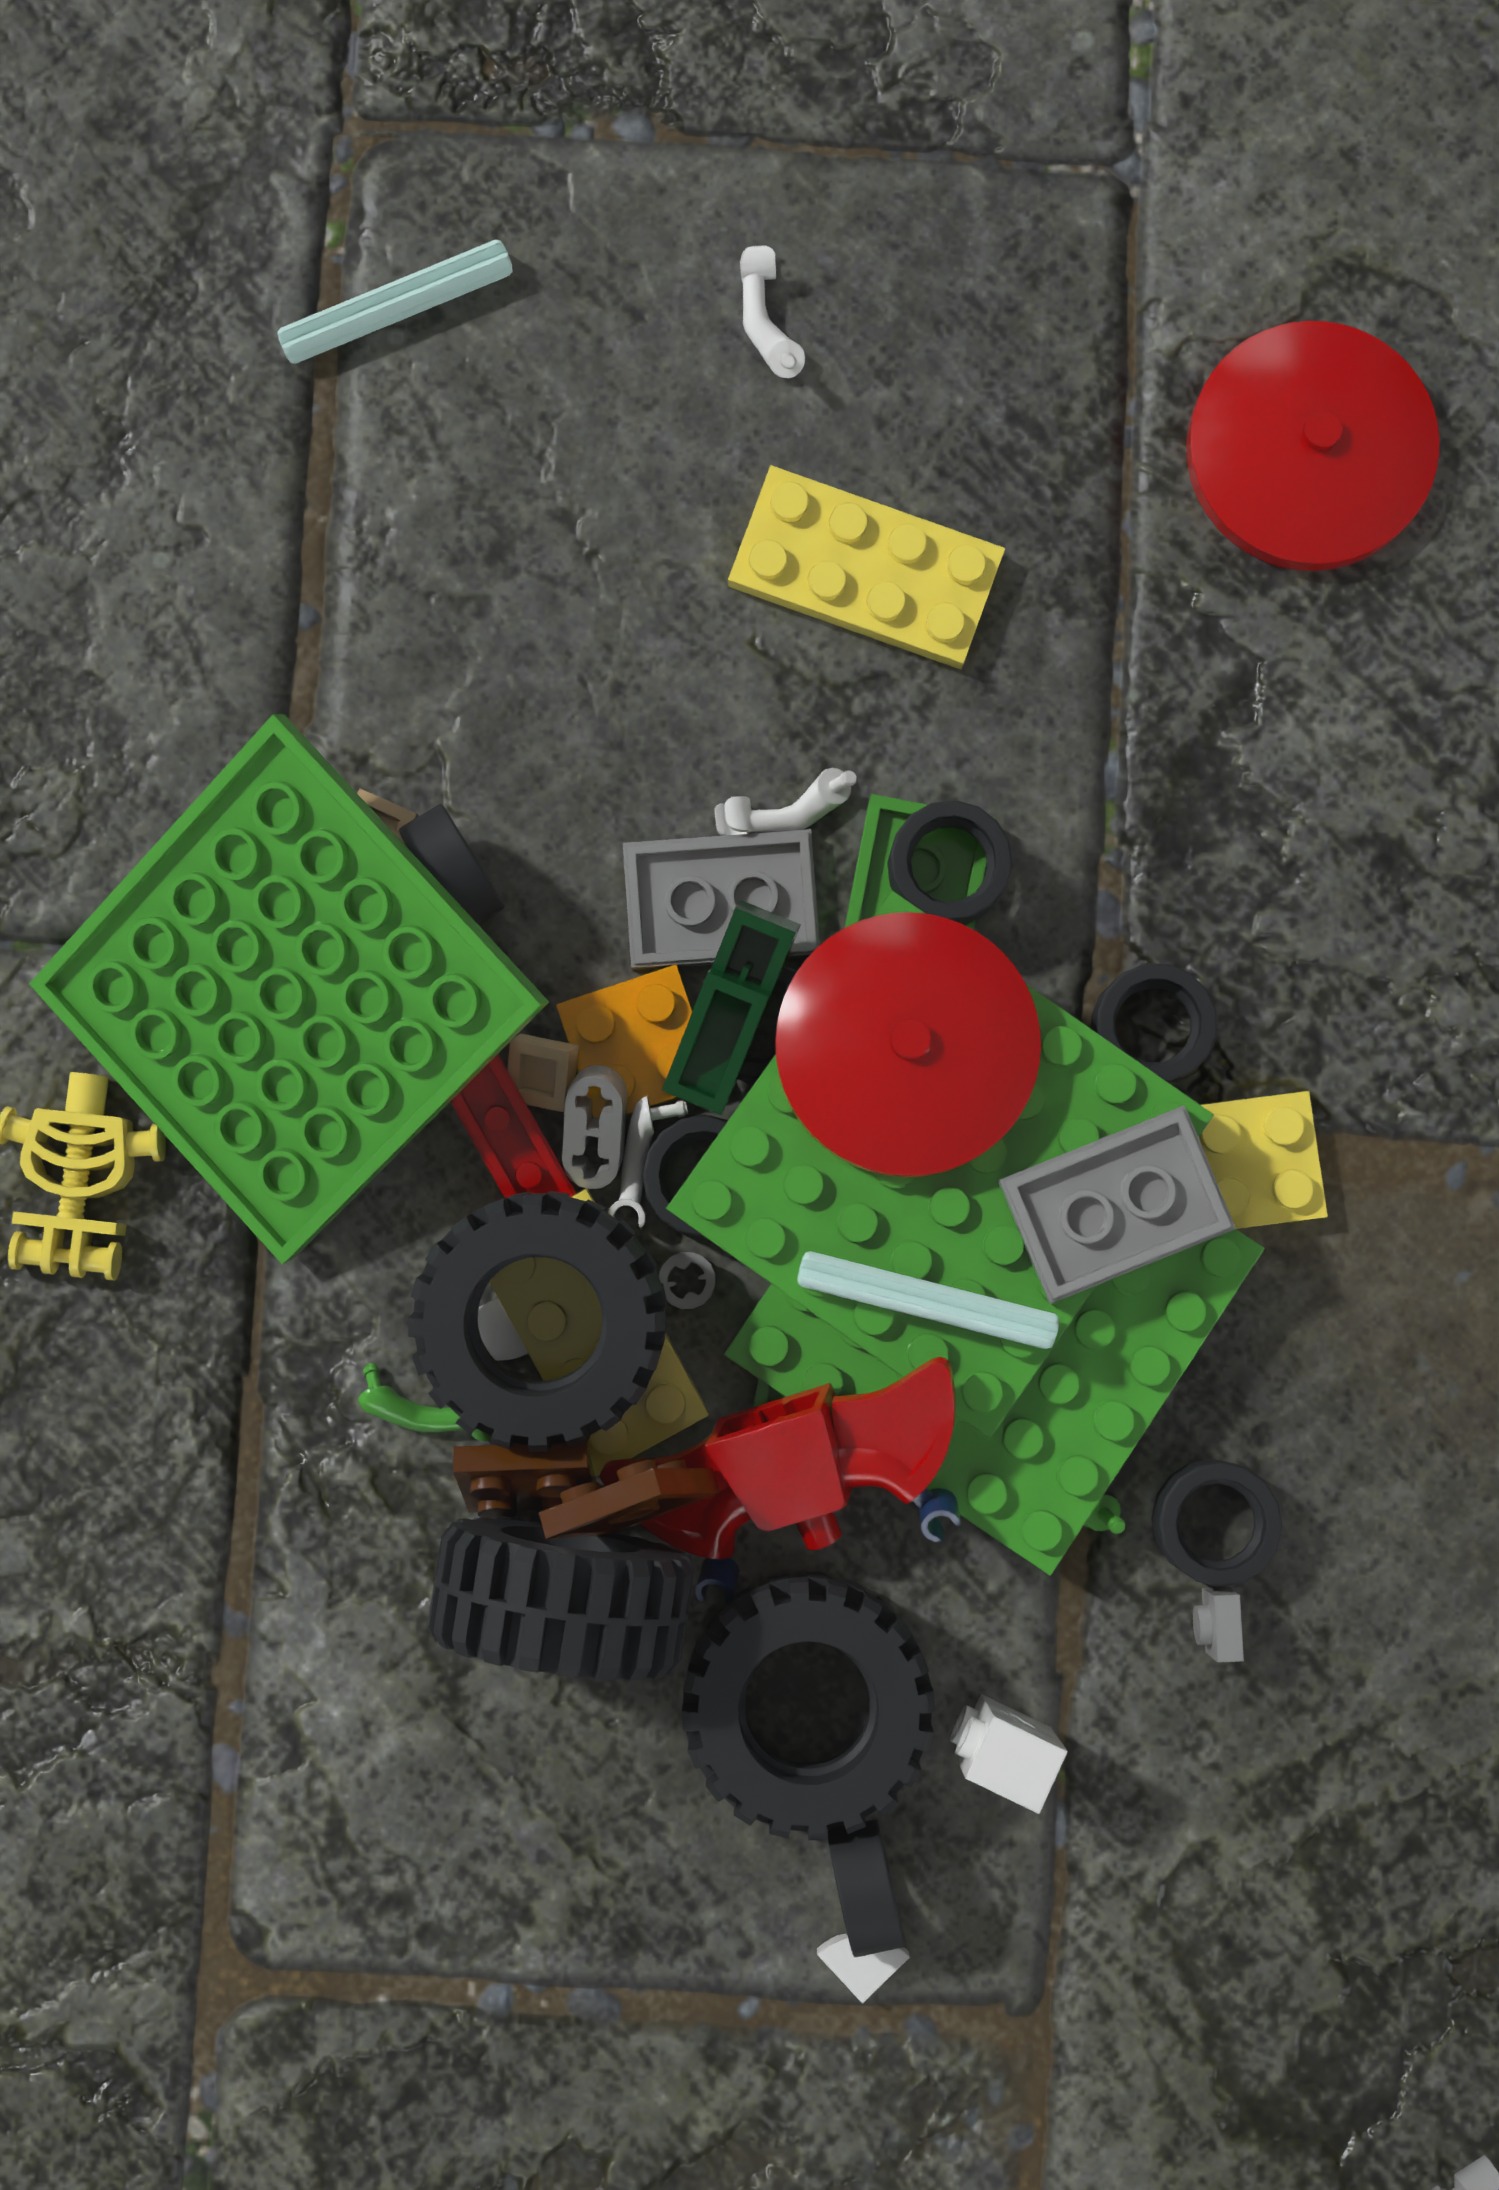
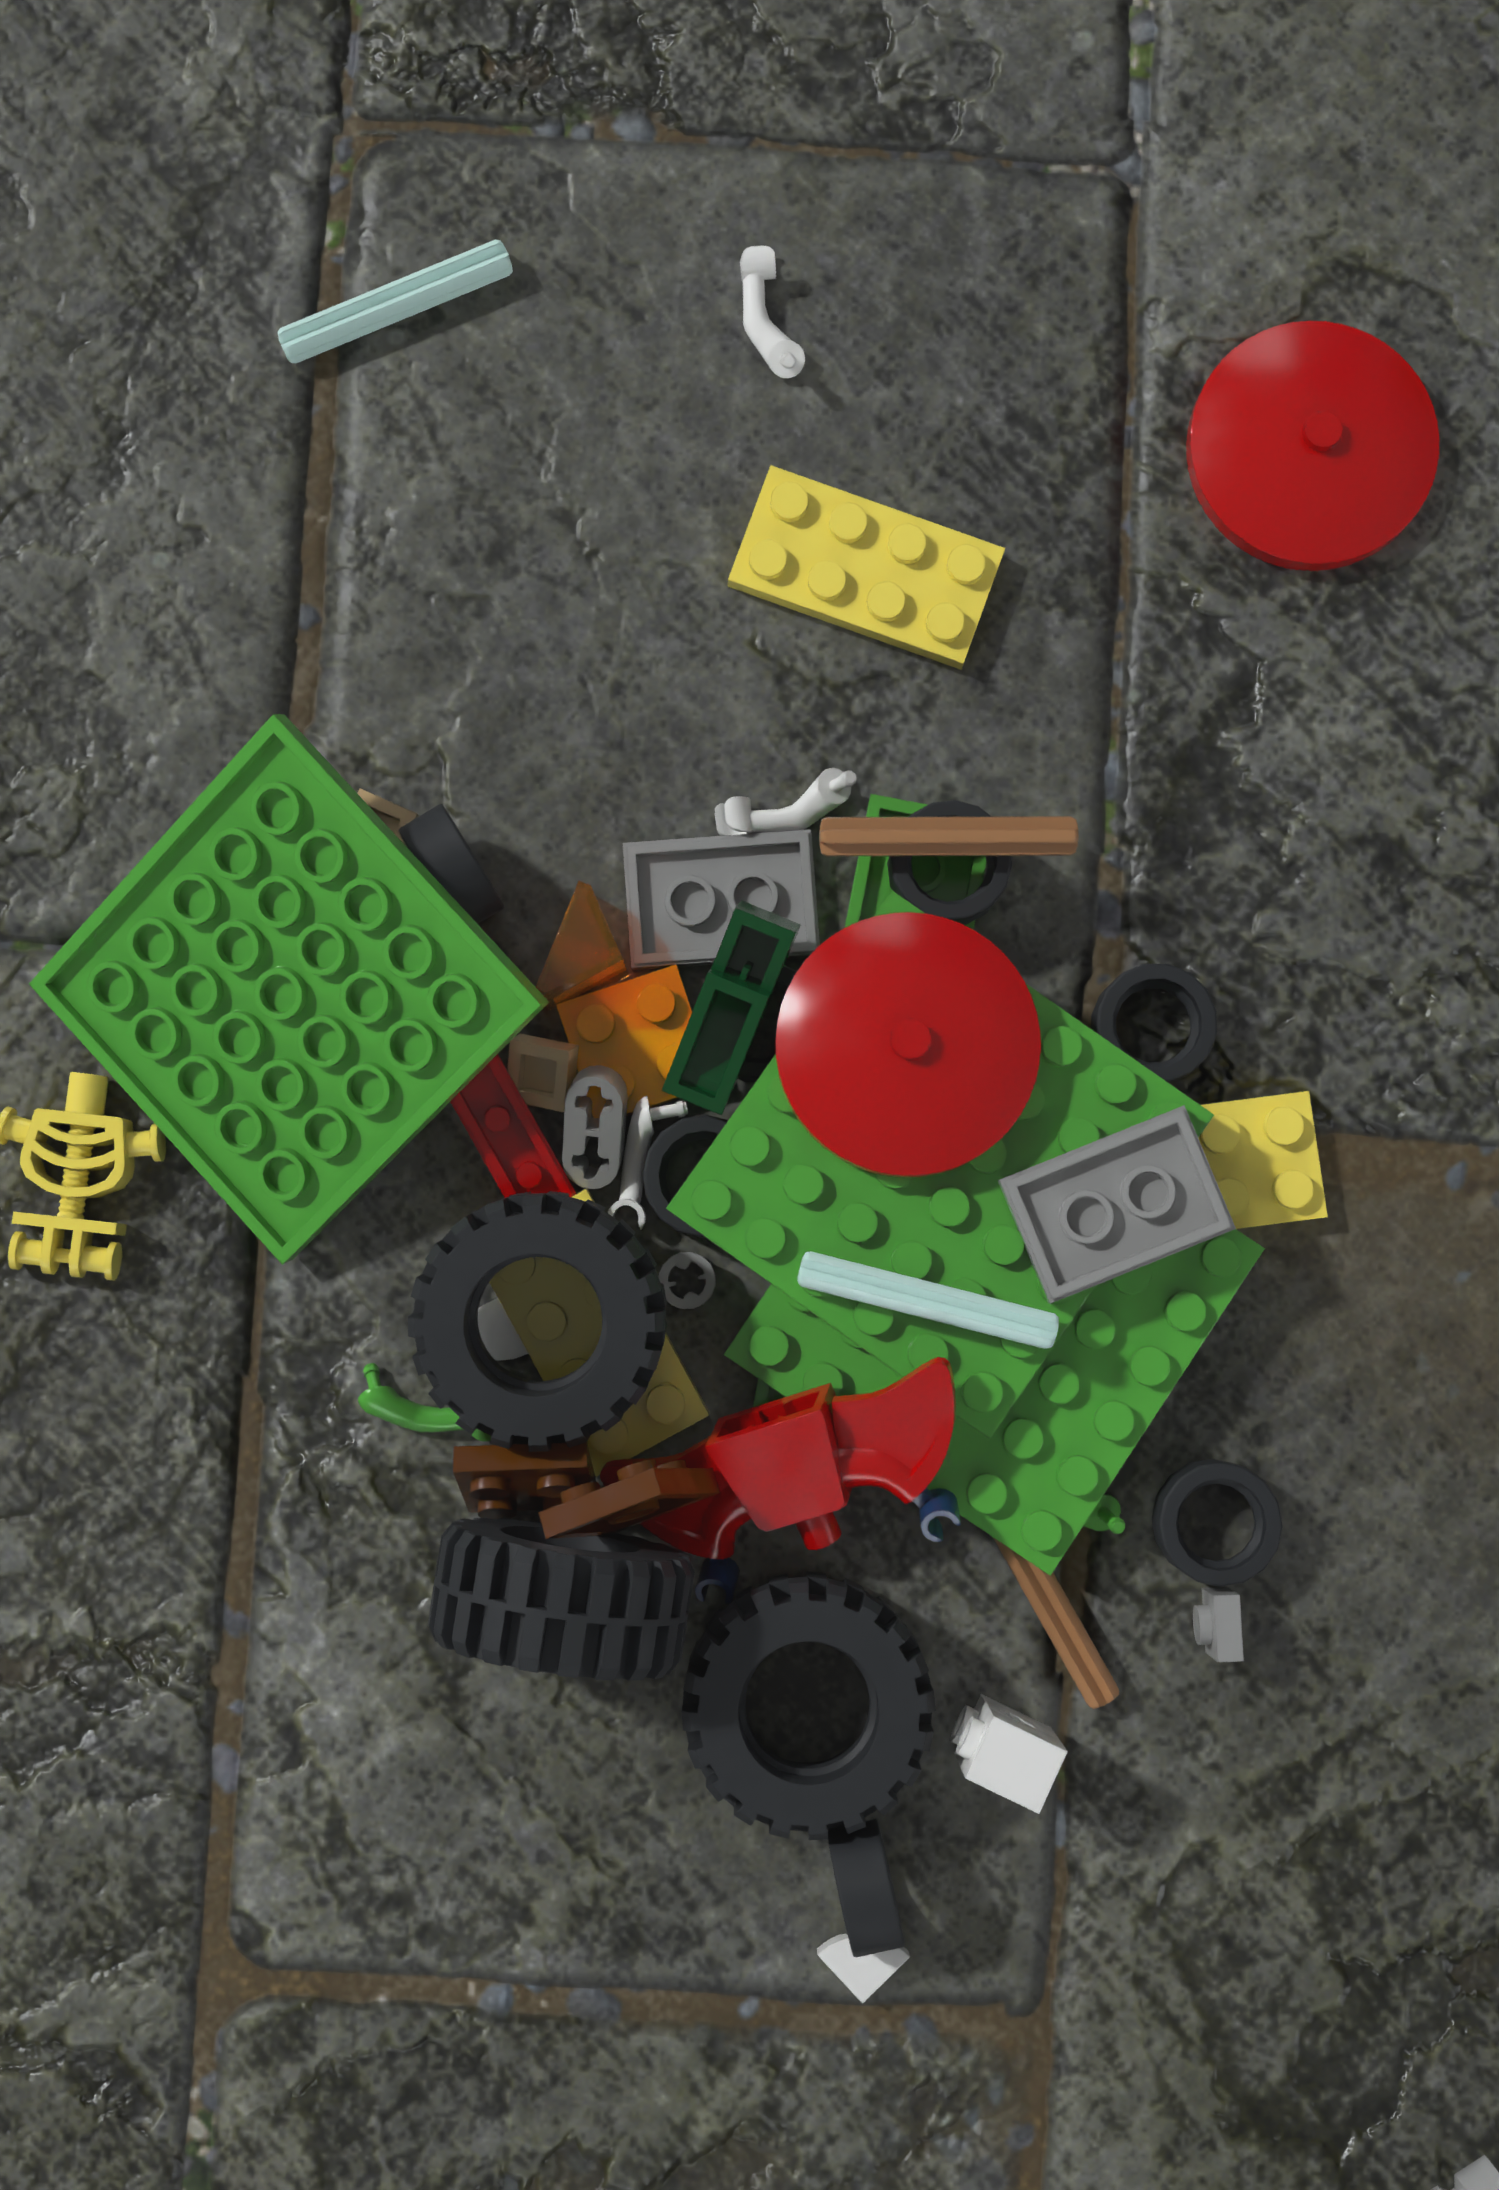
none -> clear orange slope [536,881,629,1011]
none -> medium nougat axle [819,816,1079,856]
none -> medium nougat axle [994,1538,1119,1709]

